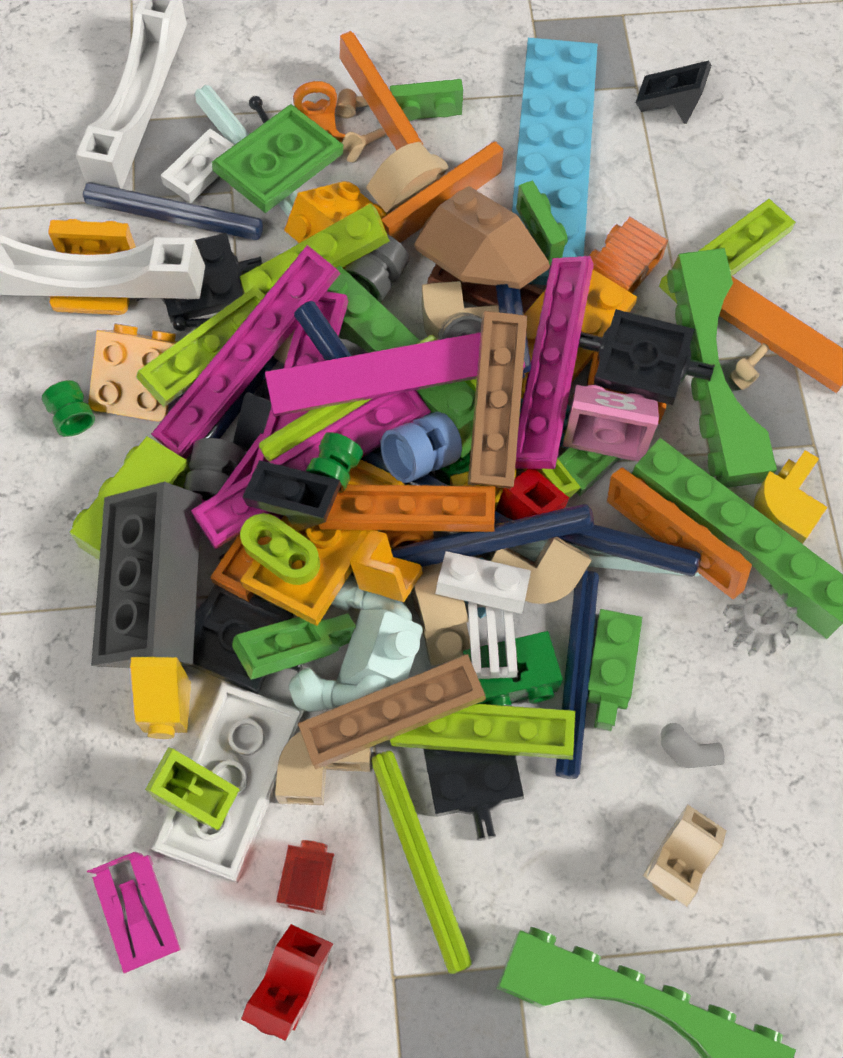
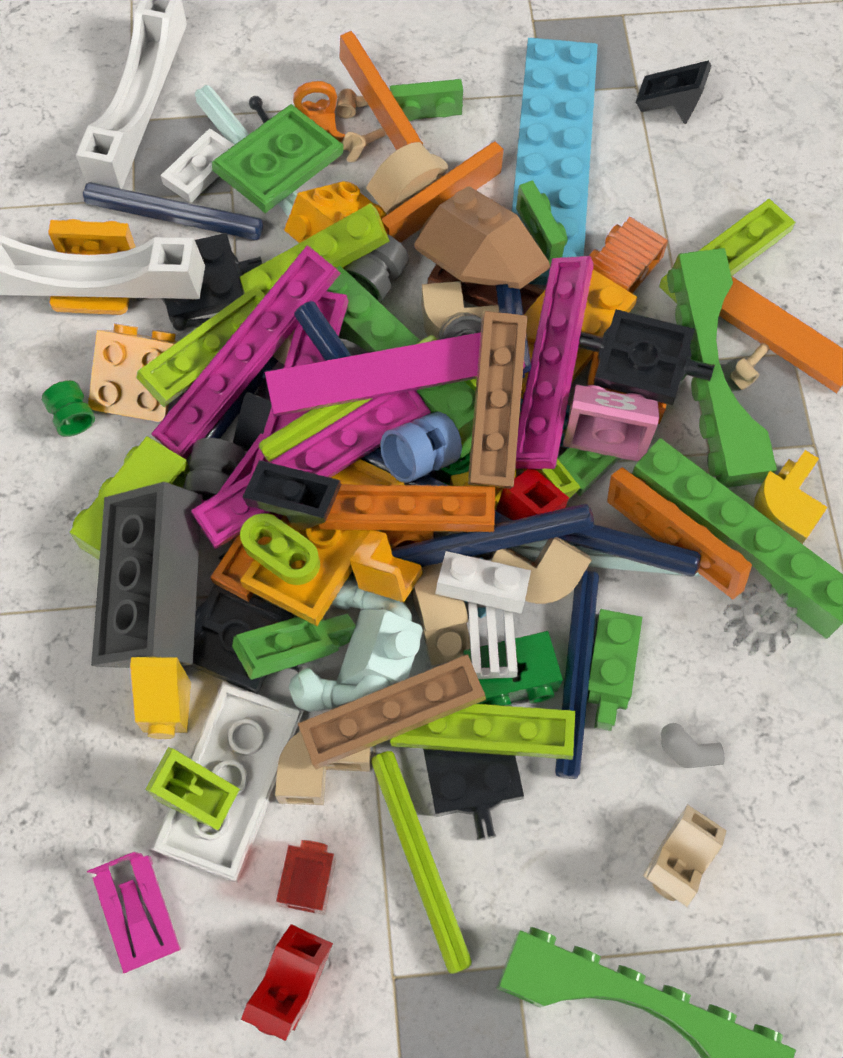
green wheel [305,432,363,493] -> none

